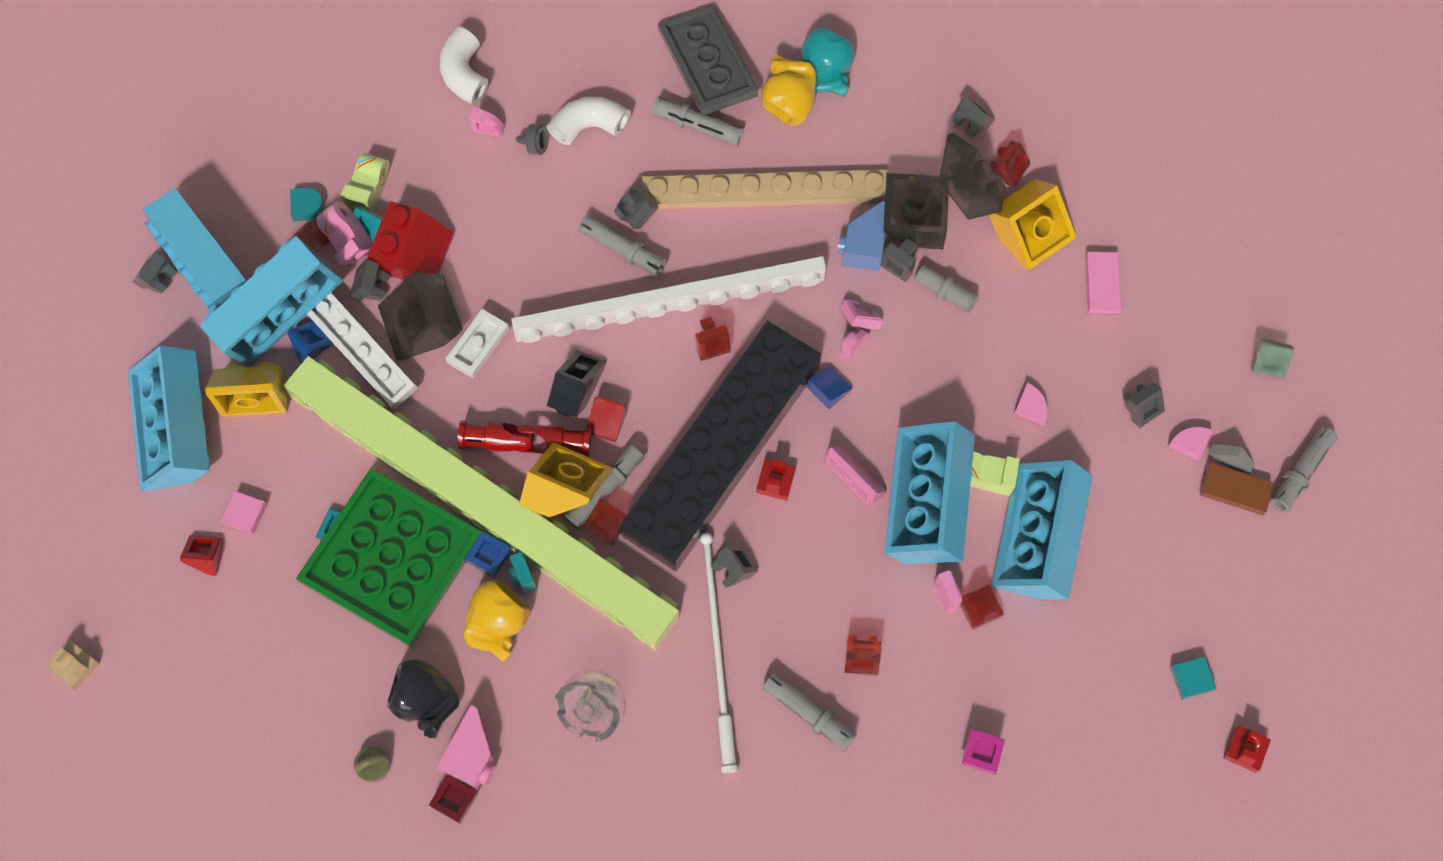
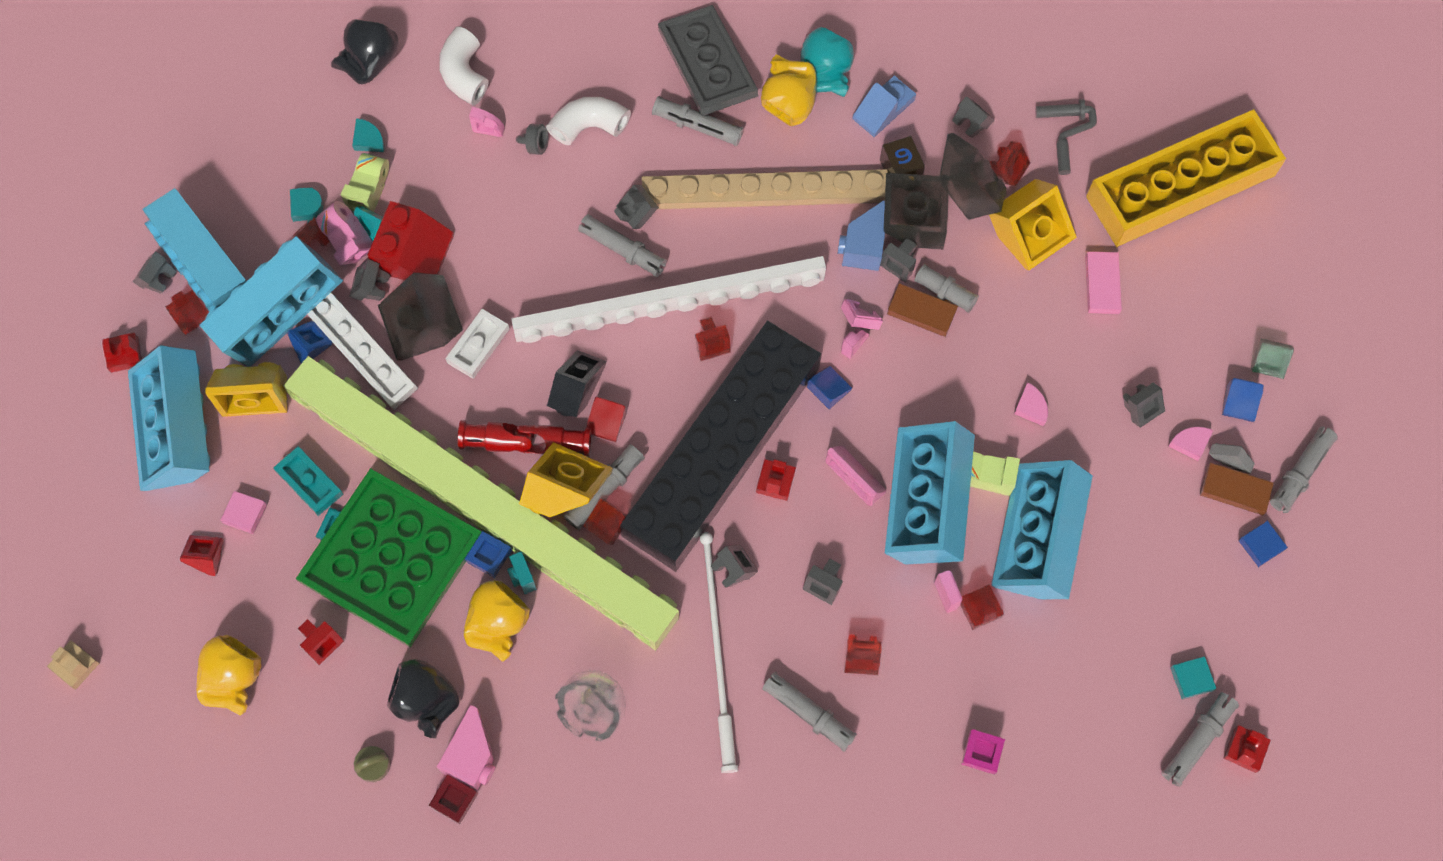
none -> red tile [102,332,142,373]
none -> clear red tile [165,290,209,335]
none -> yellow piece [196,635,261,716]
none -> teal plate [273,446,344,516]
none -> red tile [297,619,344,665]
none -> black piece [331,19,399,85]
none -> teal tile [352,118,385,152]
none -> dark grey tile [803,558,843,605]
none -> medium blue slope [852,75,916,137]
none -> dark brown brick [880,136,925,190]
none -> dark orange tile [887,283,958,337]
none -> dark grey piece [1035,99,1097,175]
none -> yellow brick [1086,109,1286,247]
none -> light grey pin [1162,692,1239,787]
none -> blue slope [1222,378,1264,422]
none -> blue tile [1239,521,1288,568]

